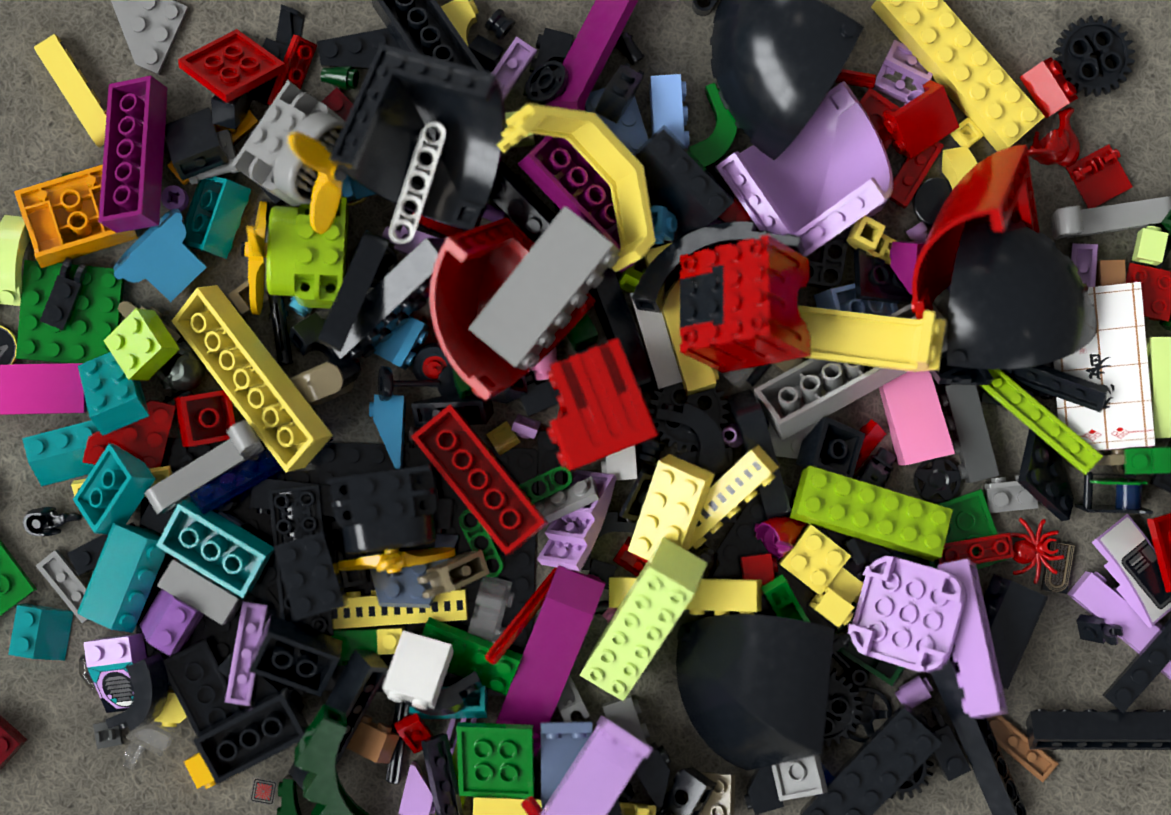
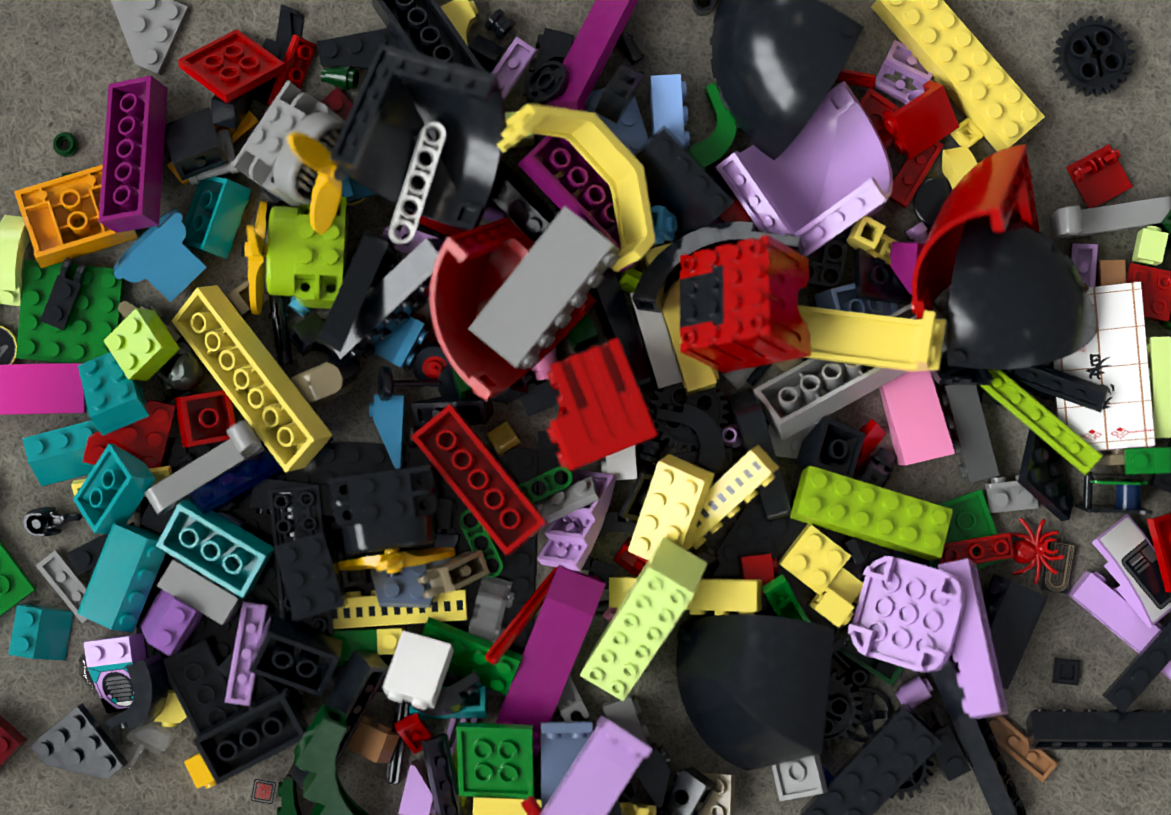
light yellow beam [34,34,107,148] -> none
medium lavender wheel [161,185,189,211] -> none
lavender plate [511,414,541,439] -> none
black slope [744,766,784,815] -> none
hat [755,517,807,559] -> none
black wheel [914,457,961,503] -> none
brick [1019,57,1078,119] -> none
red piece [1028,107,1080,167] -> none
black plate [1076,614,1123,645] -> none
none -> plate [30,703,128,779]
none -> dark green plate [53,132,79,157]
none -> black tile [1052,658,1080,685]

